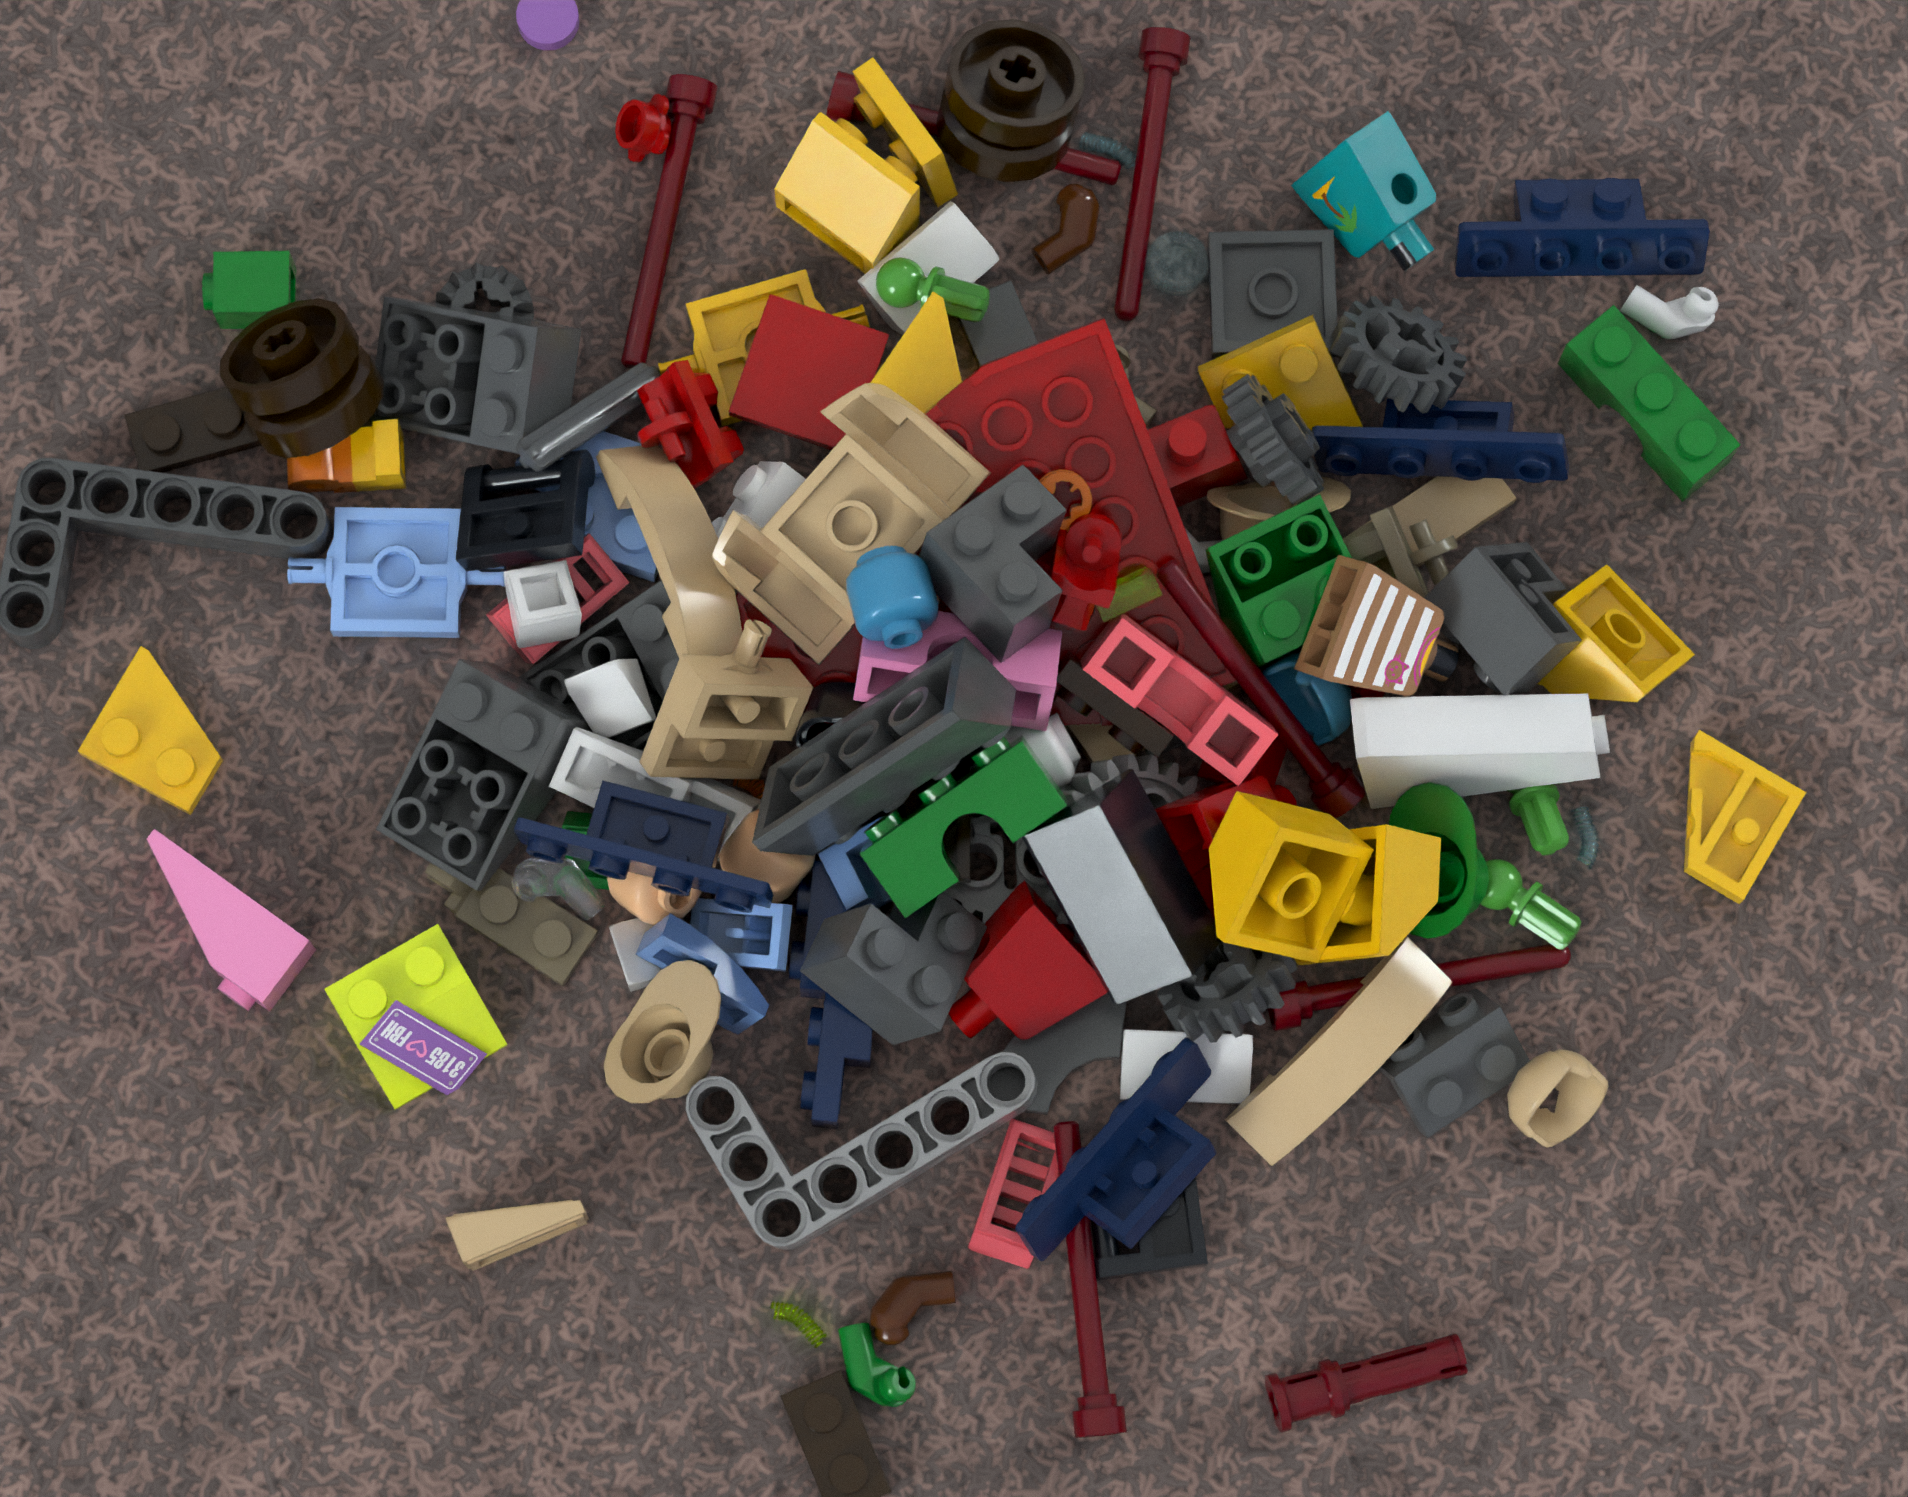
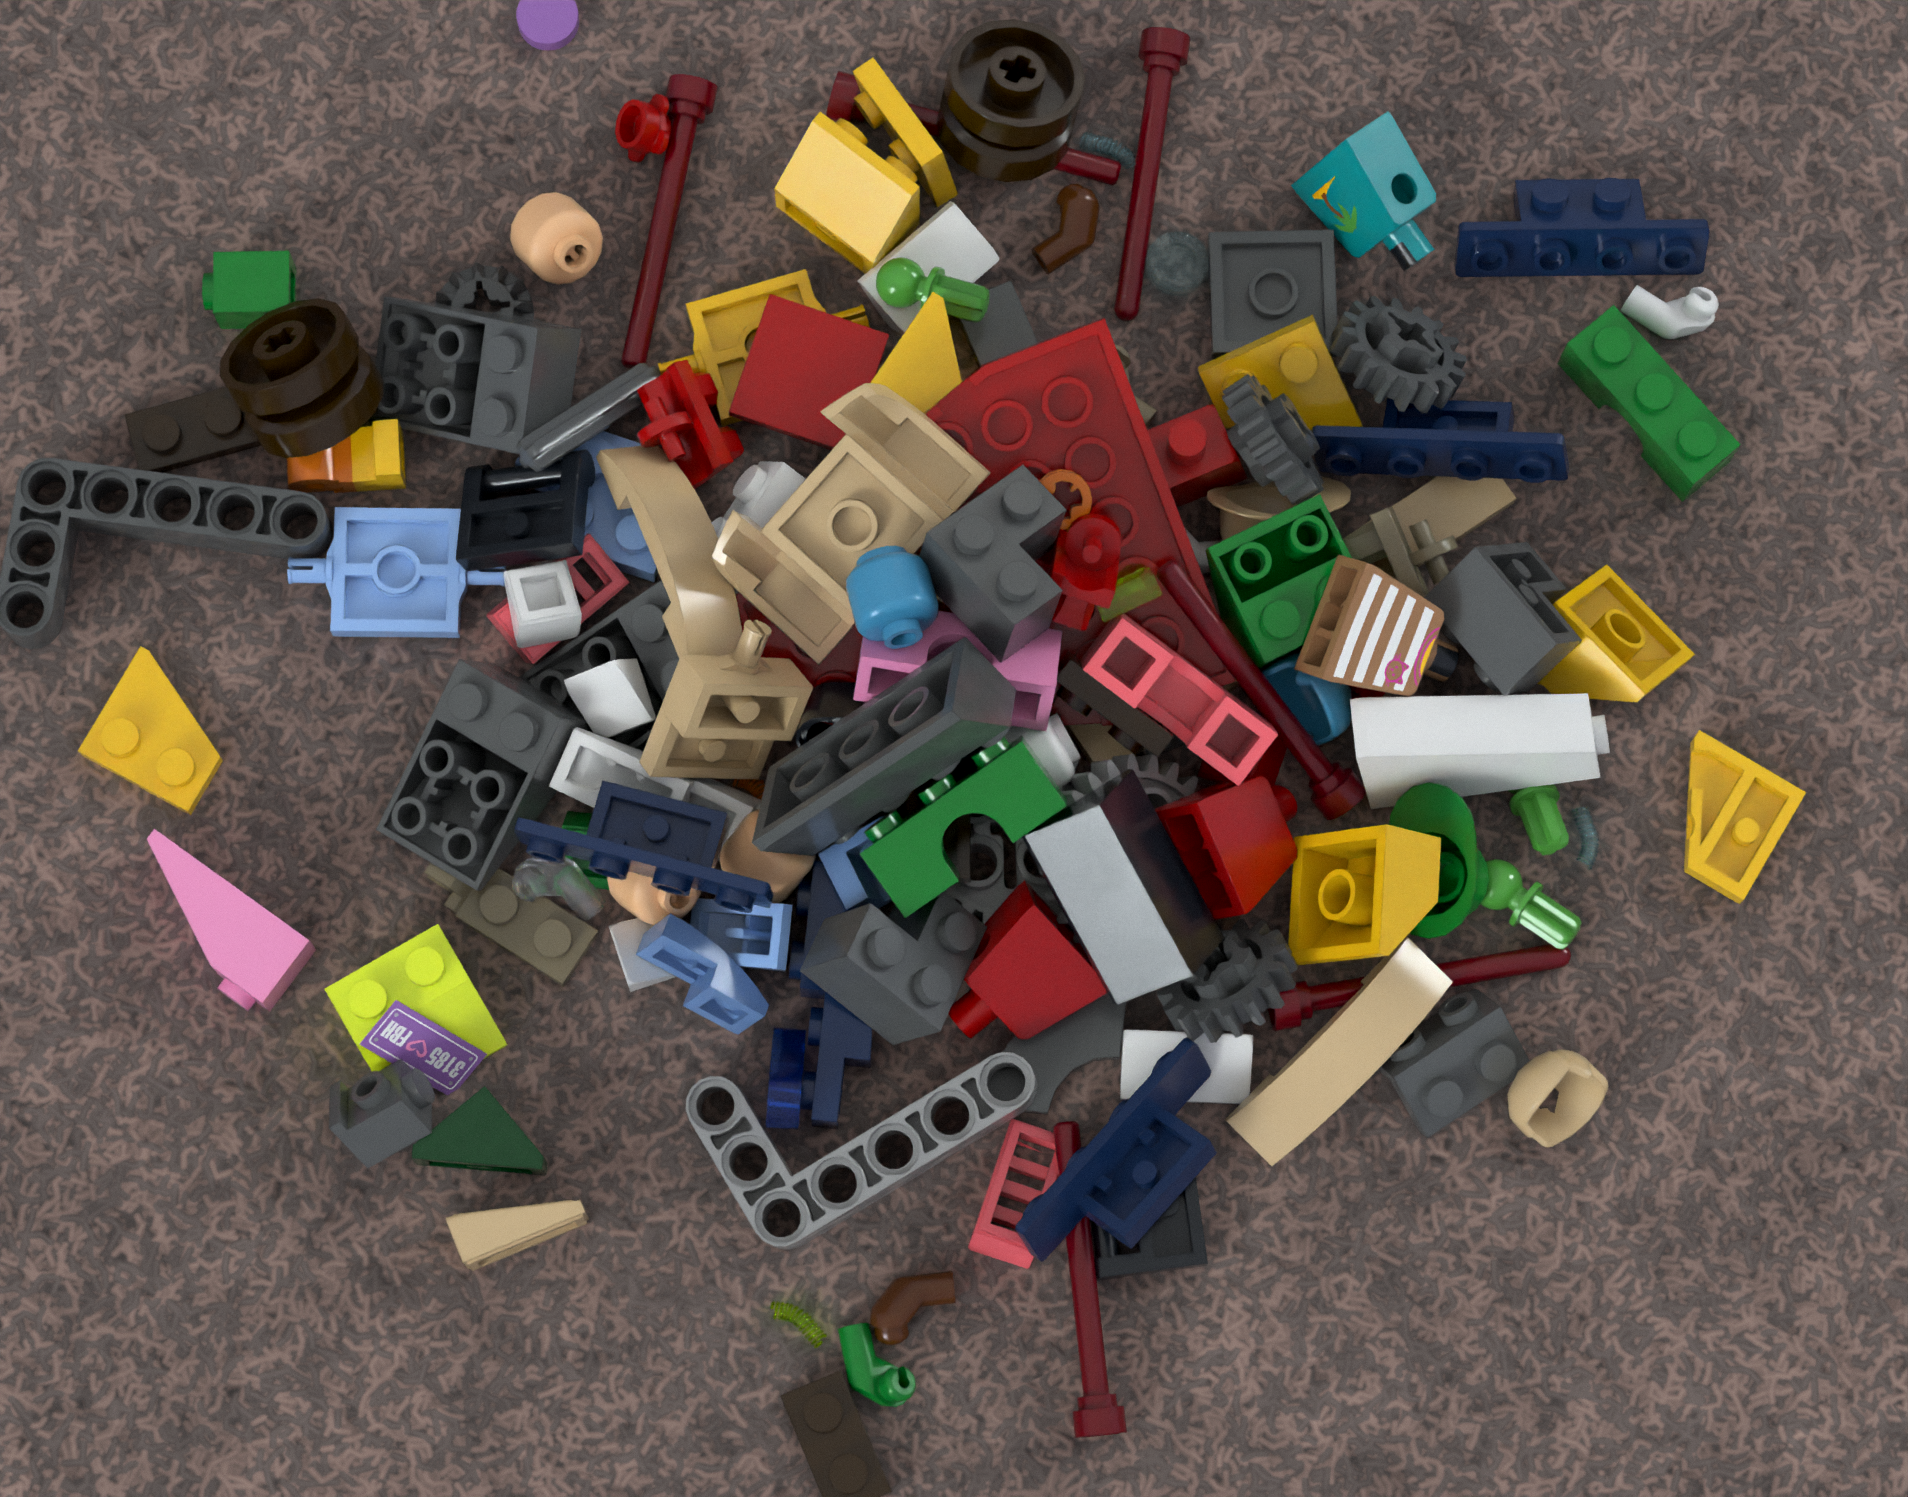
tan piece [604,960,721,1103] -> none
yellow slope [1209,791,1374,963] -> none
dark red pin [1265,1333,1468,1433] -> none
none -> dark grey brick [329,1059,435,1168]
none -> dark green slope [412,1086,548,1176]
none -> light nougat head [510,192,603,285]
none -> clear blue beam [766,1027,806,1130]

